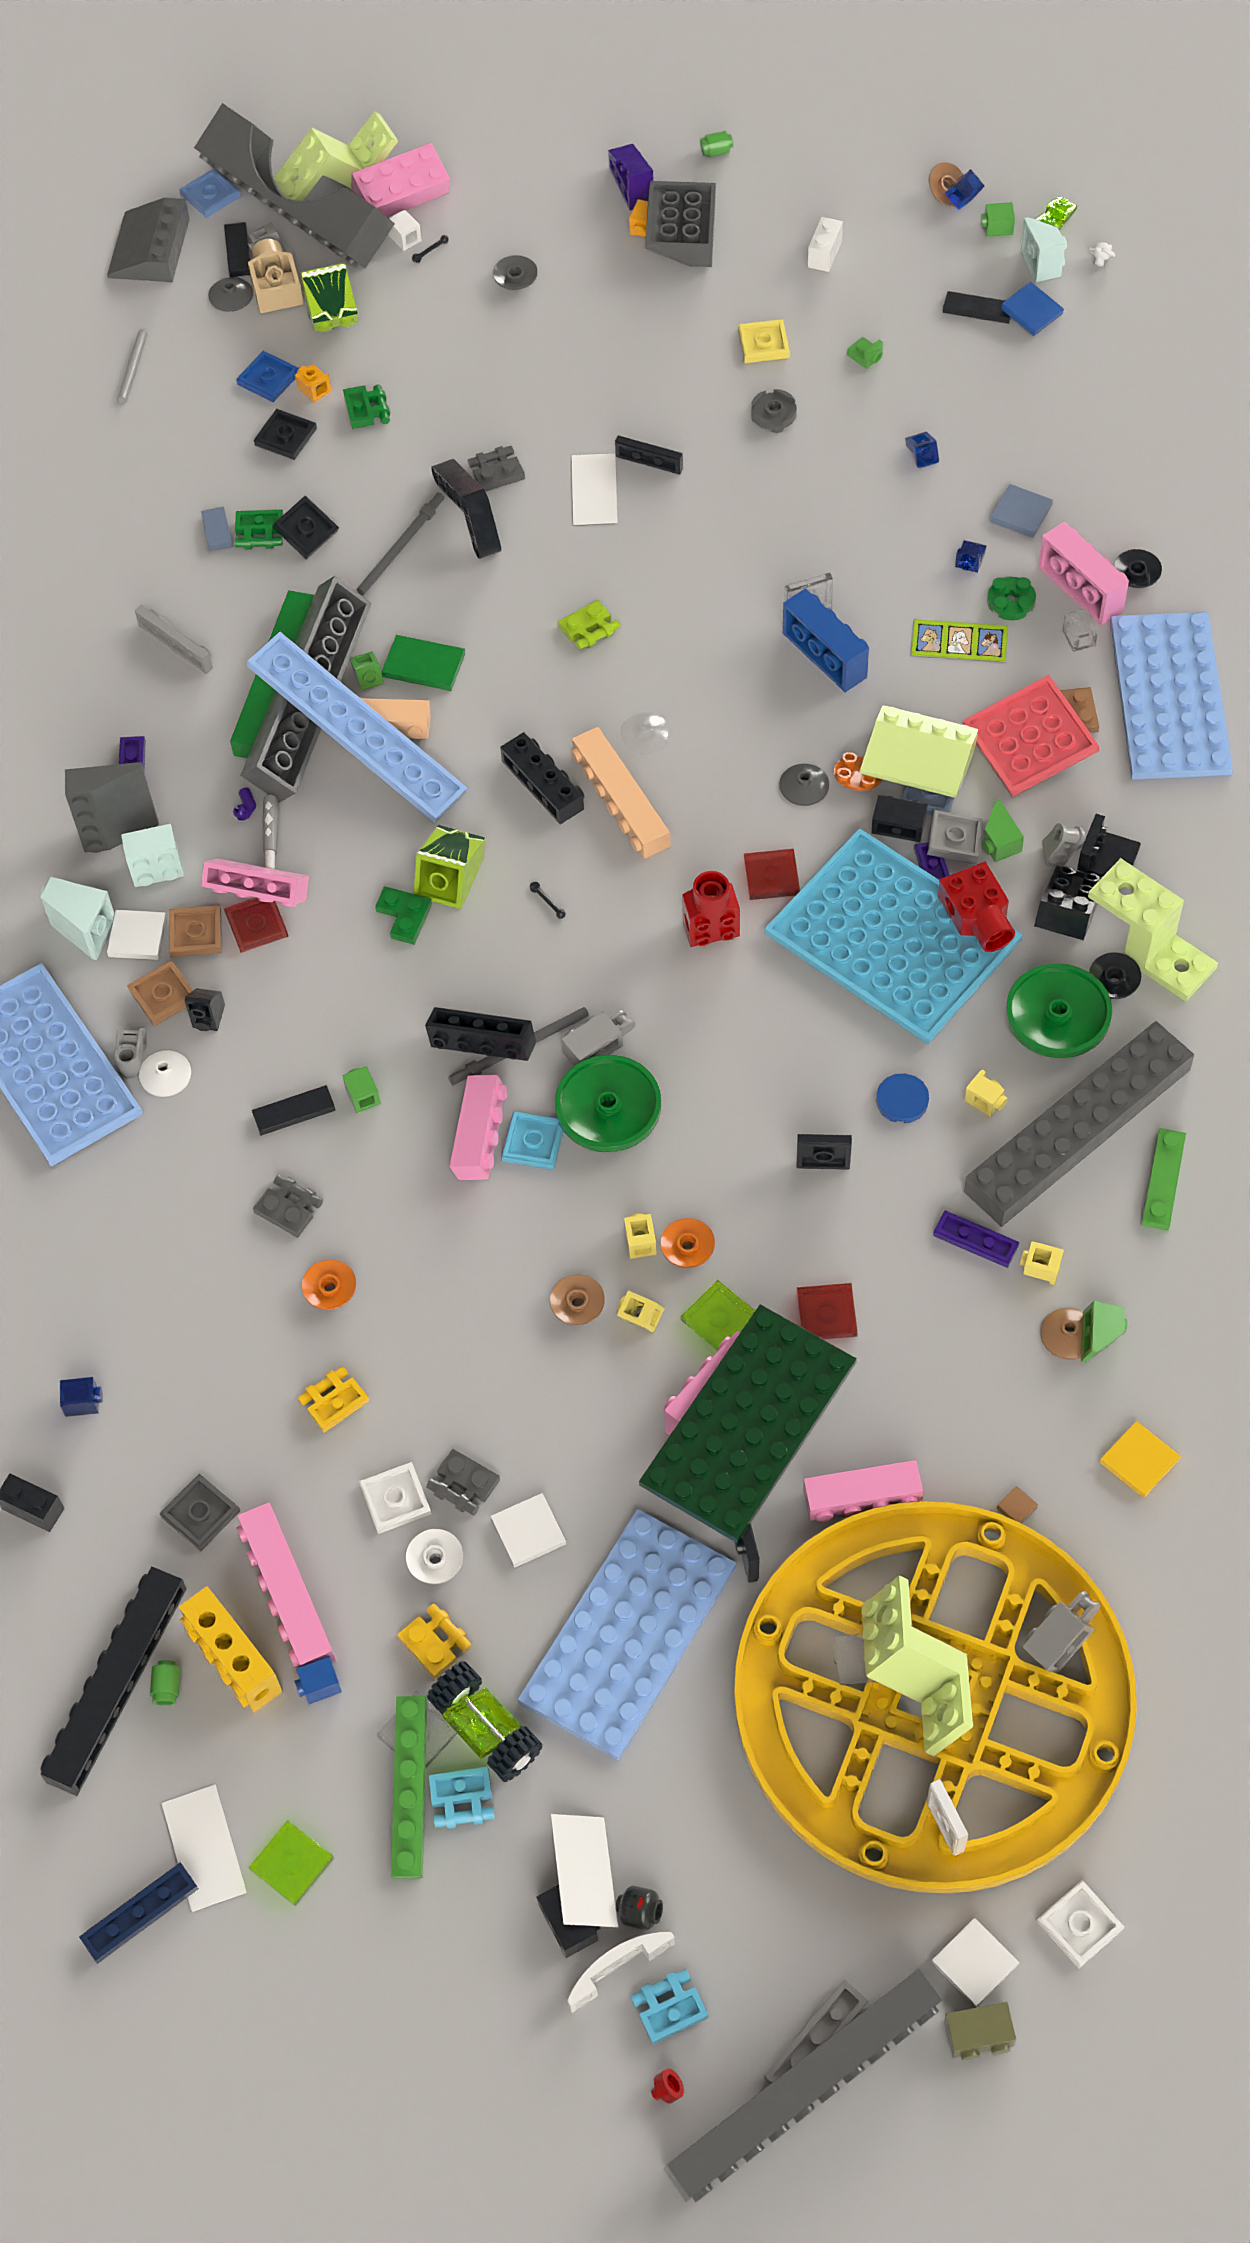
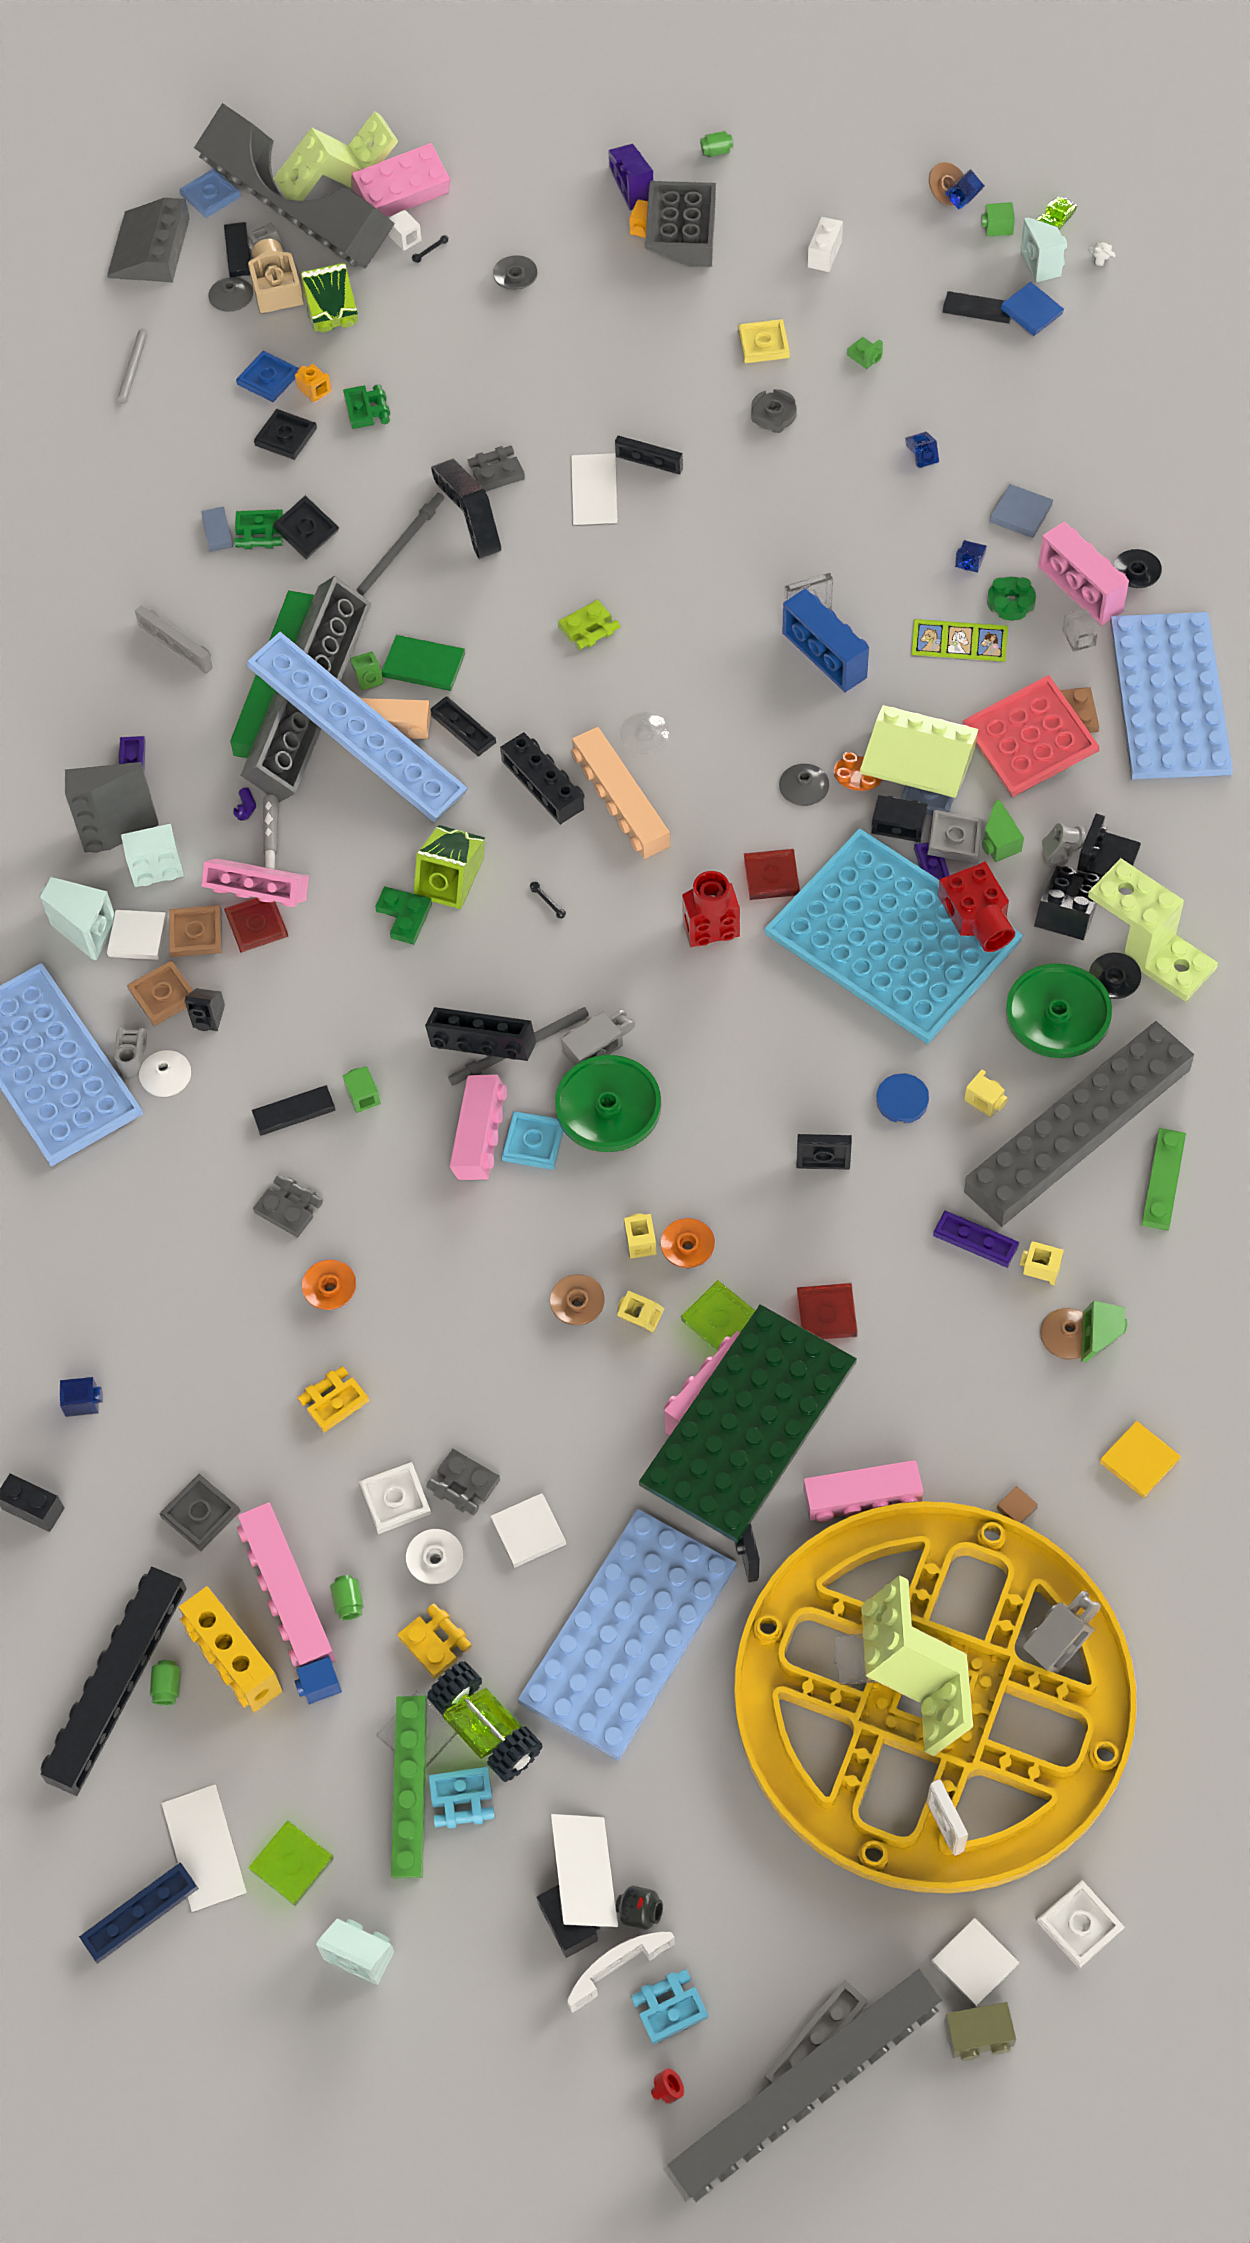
none -> light aqua slope [316,1919,394,1985]
none -> bright green brick [330,1575,364,1620]
none -> black tile [430,696,496,757]

